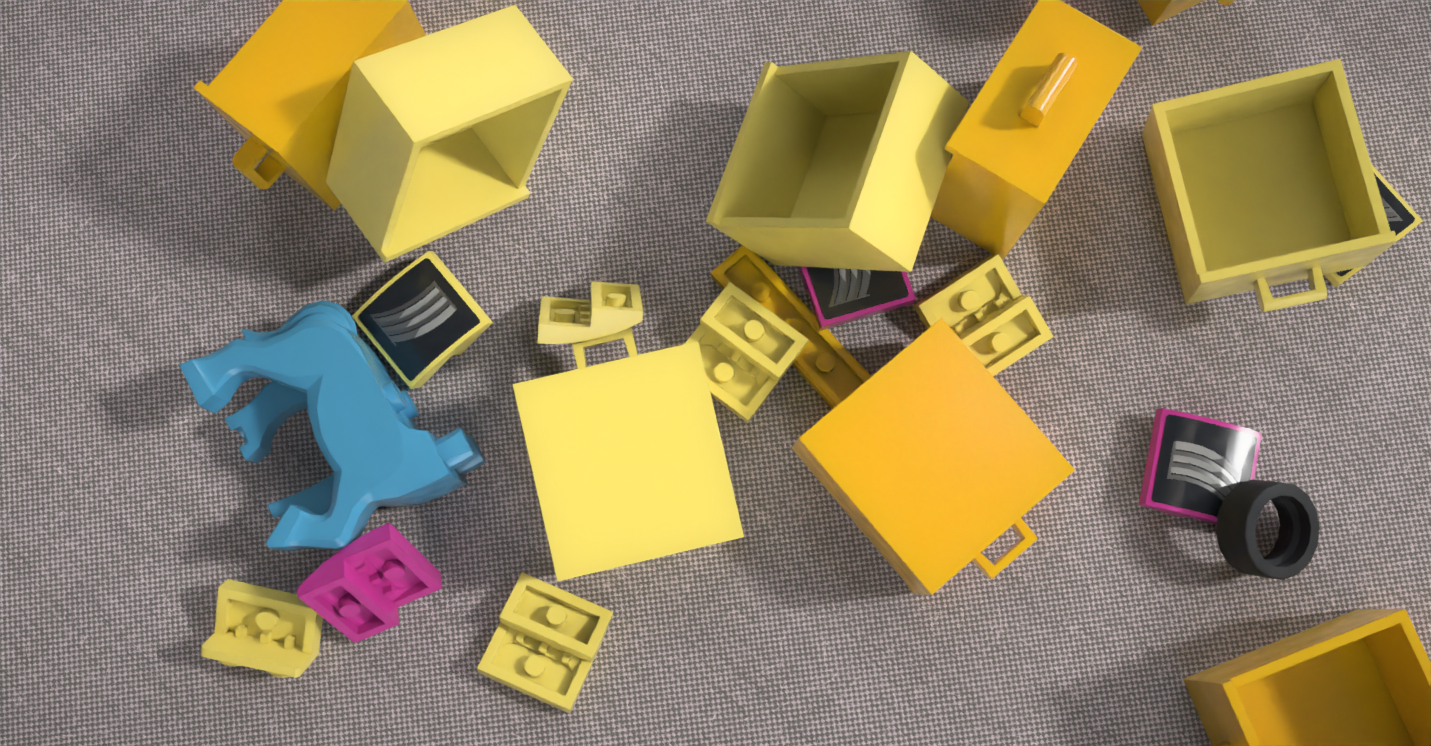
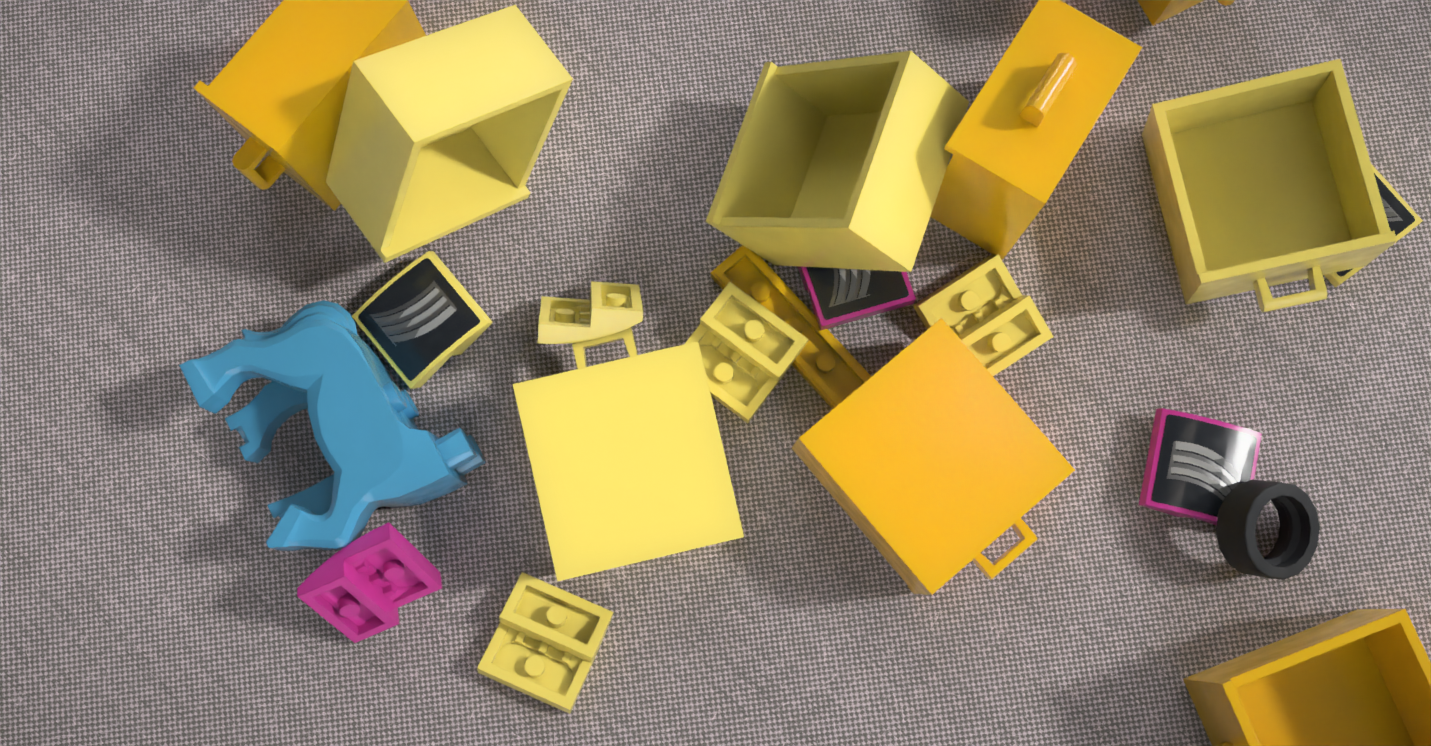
light yellow bracket [201,579,323,678] -> none

